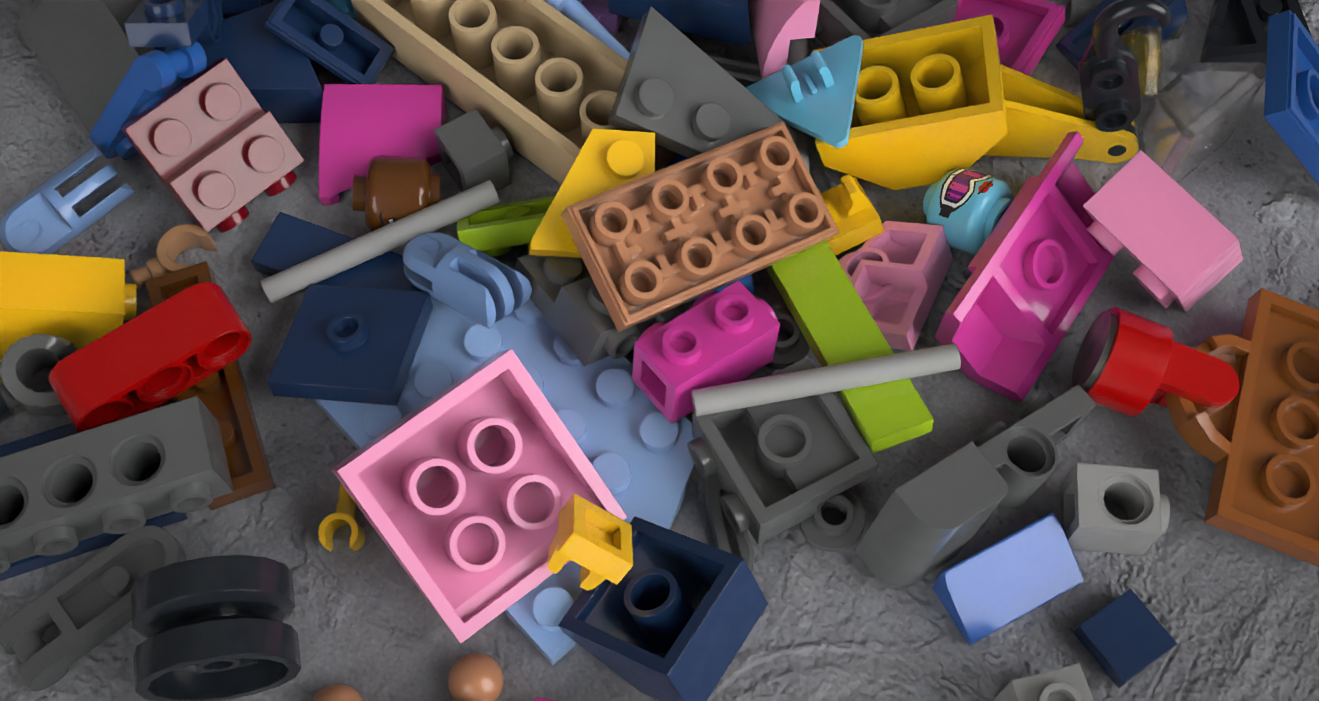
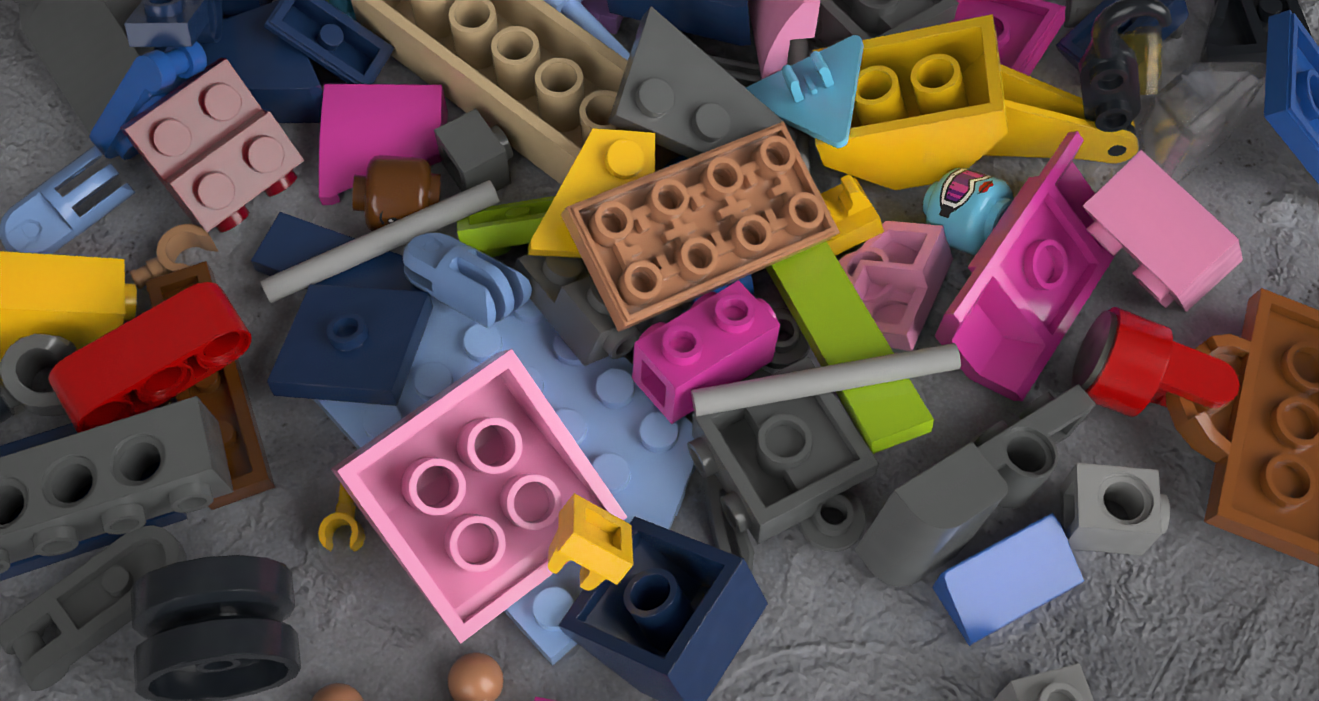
dark blue tile [1073,588,1177,688] -> none

